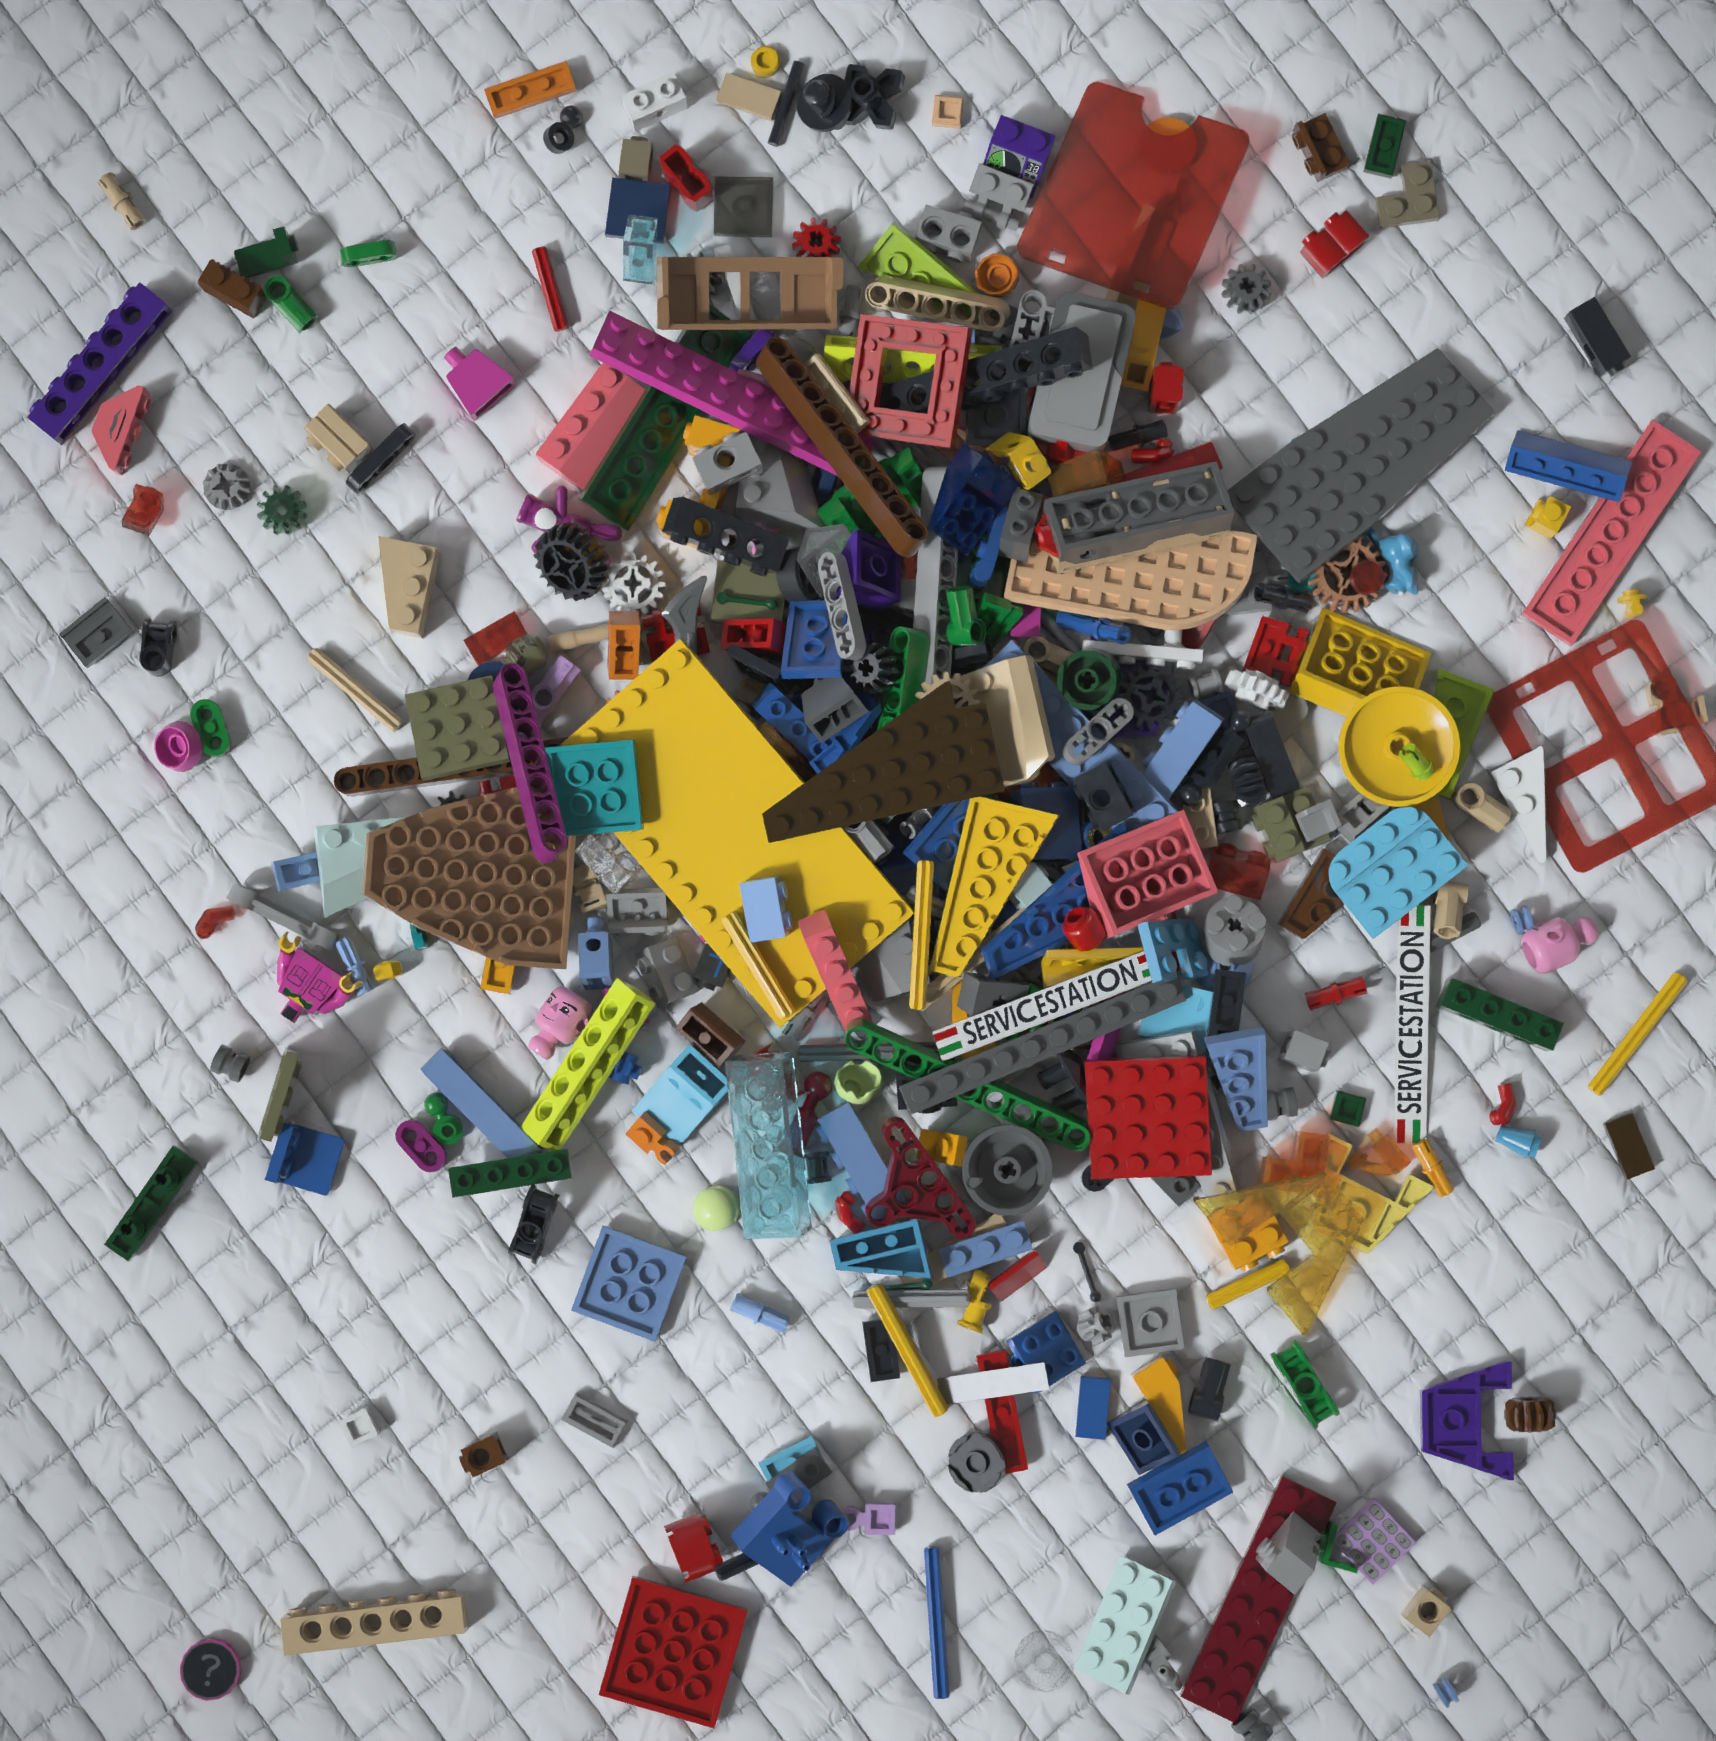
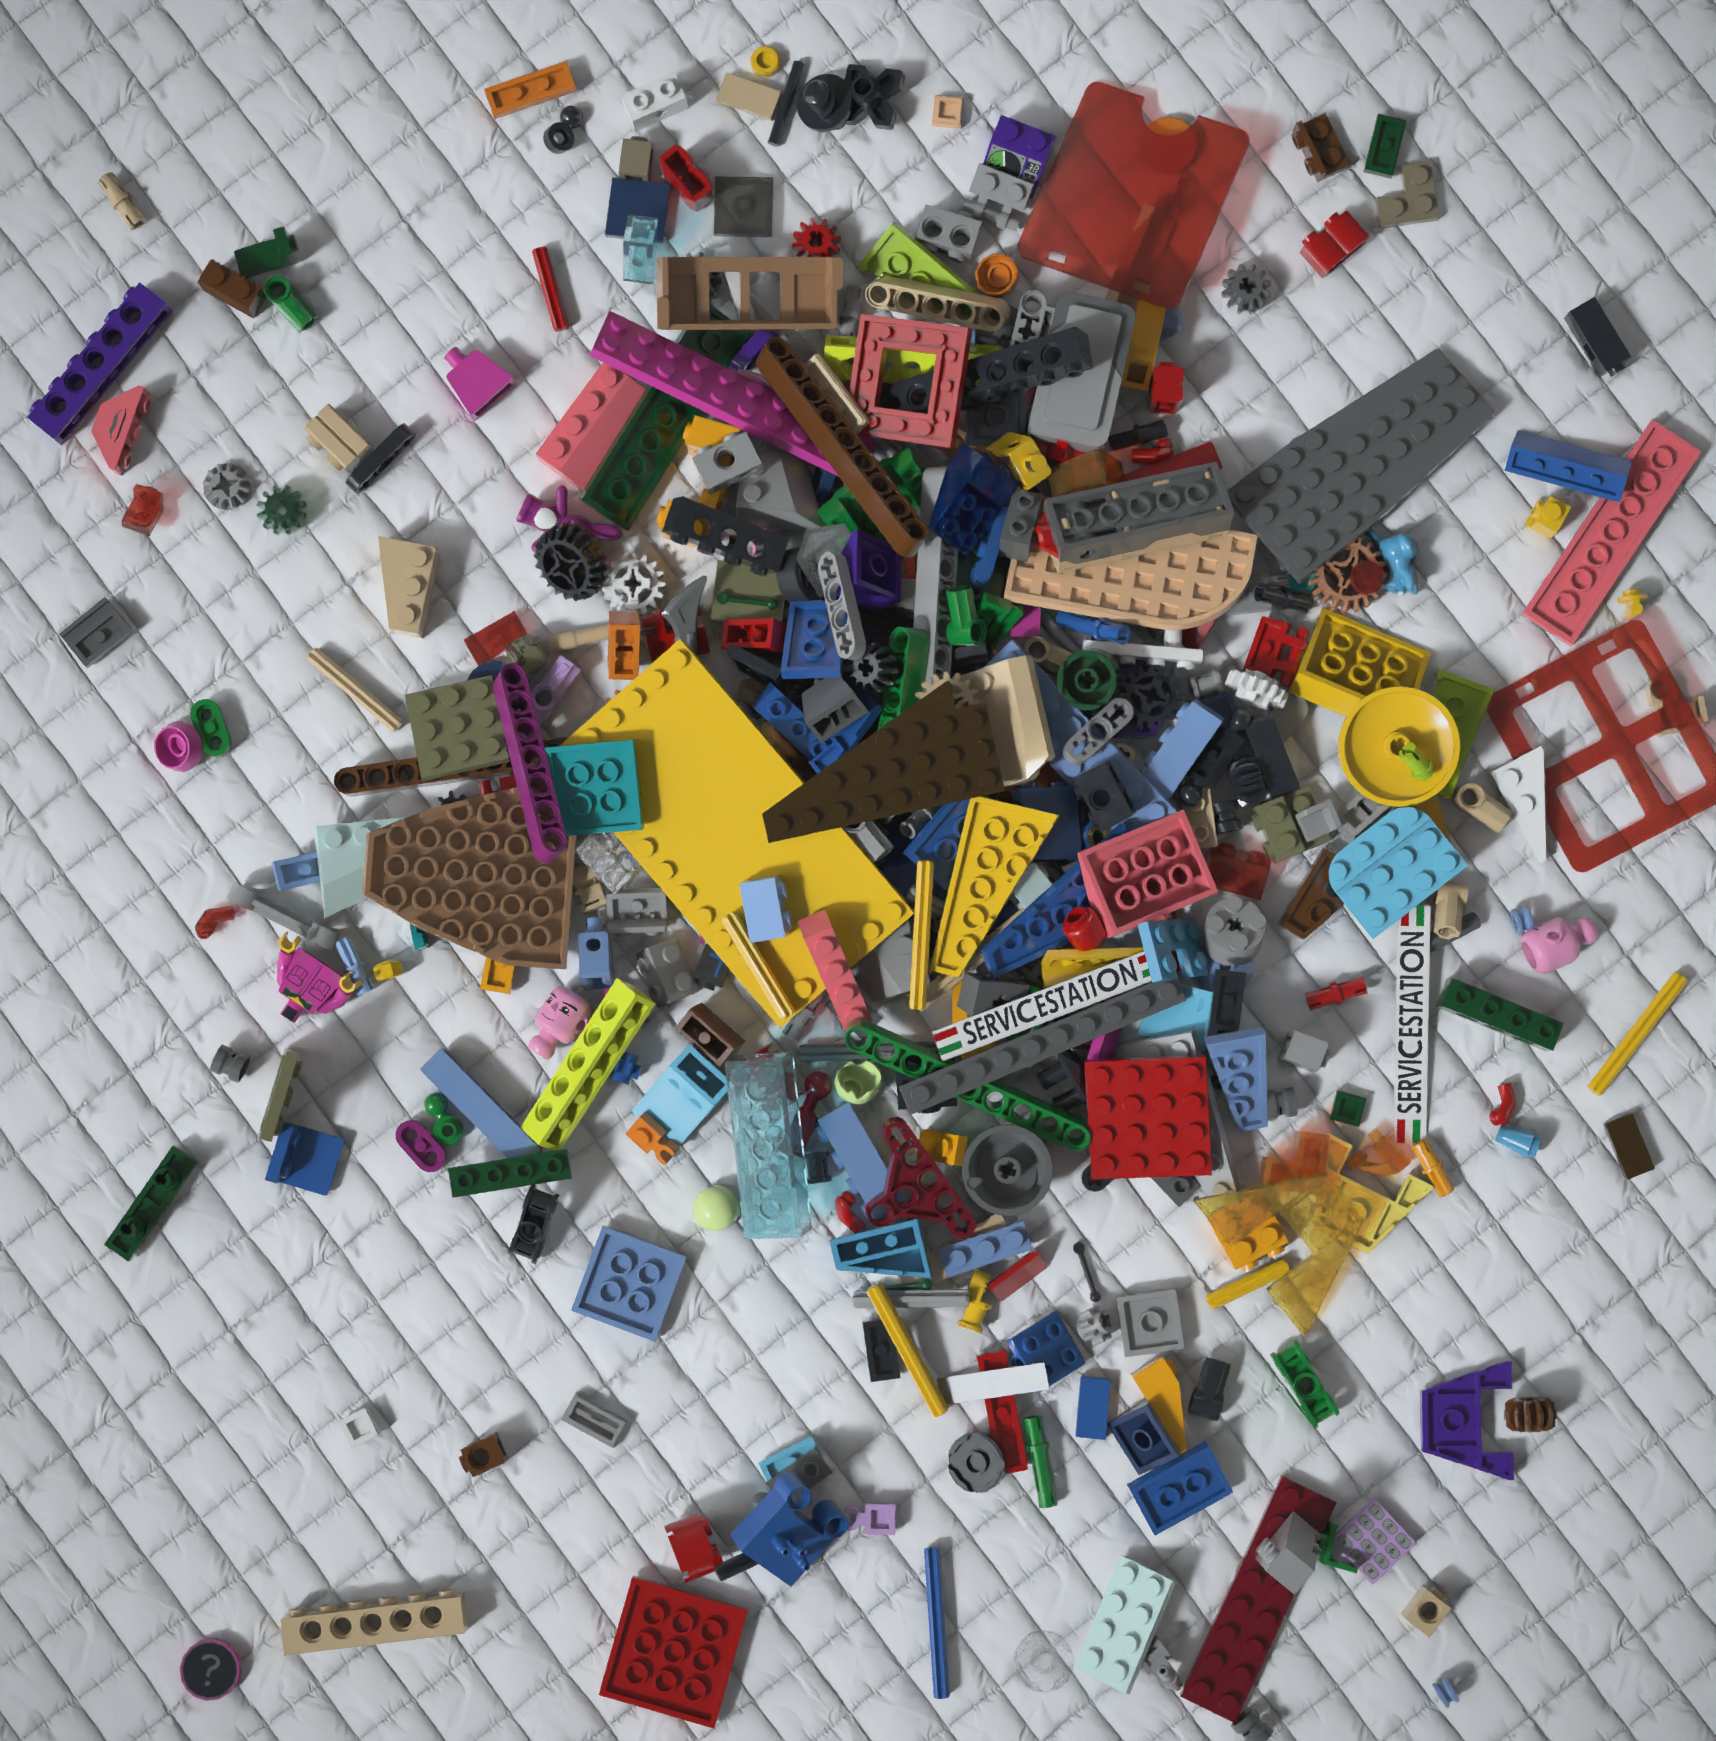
black piece [139,618,177,677] -> none
green beam [340,240,397,267] -> none
light blue axle [730,1293,790,1333] -> none
none -> green pin [1023,1415,1058,1508]

